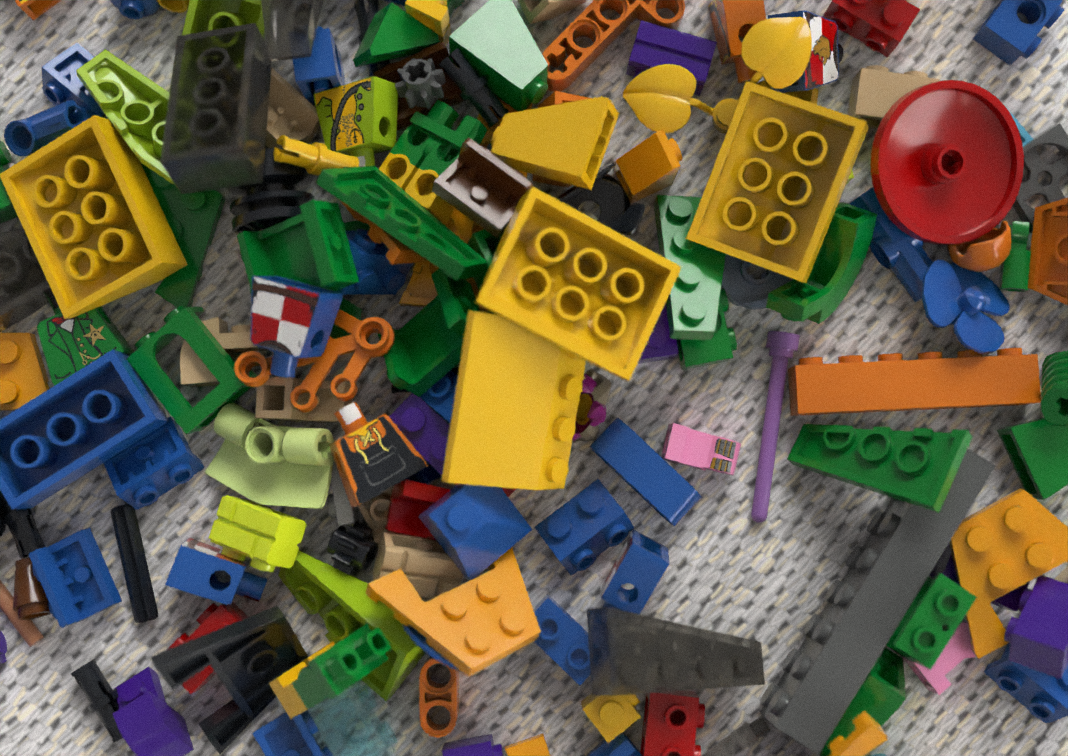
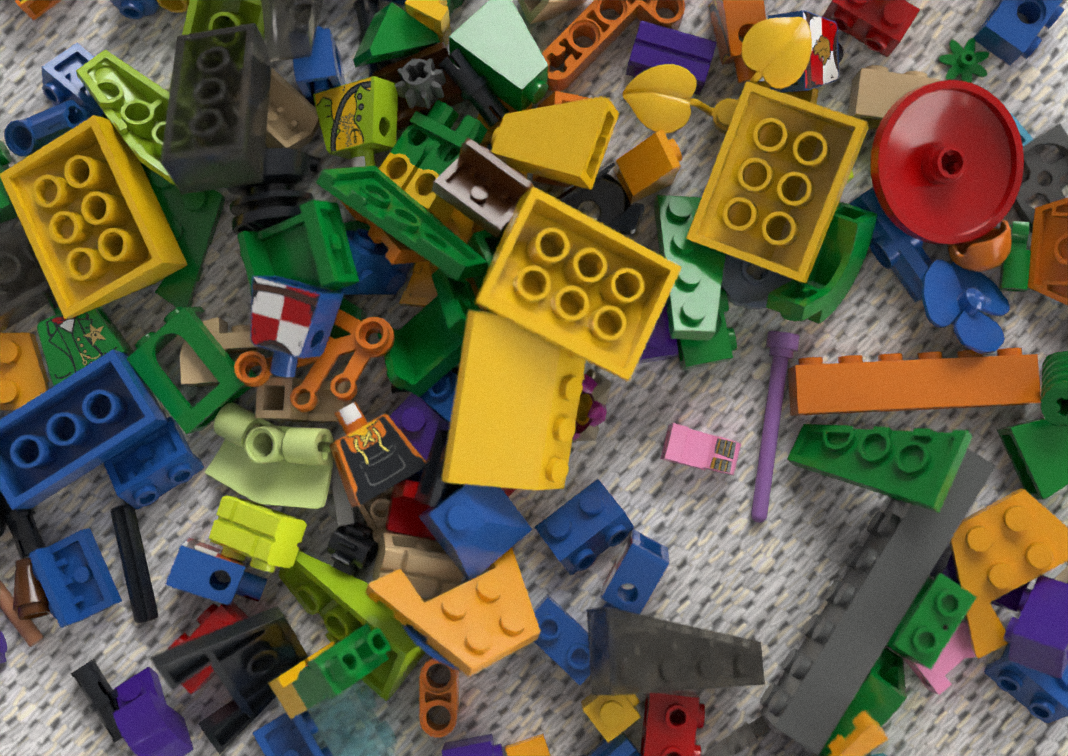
yellow pin [273,135,359,176] -> none
blue beam [589,417,702,527] -> none
none -> black slope [414,420,460,507]
none -> green plant [938,38,989,83]

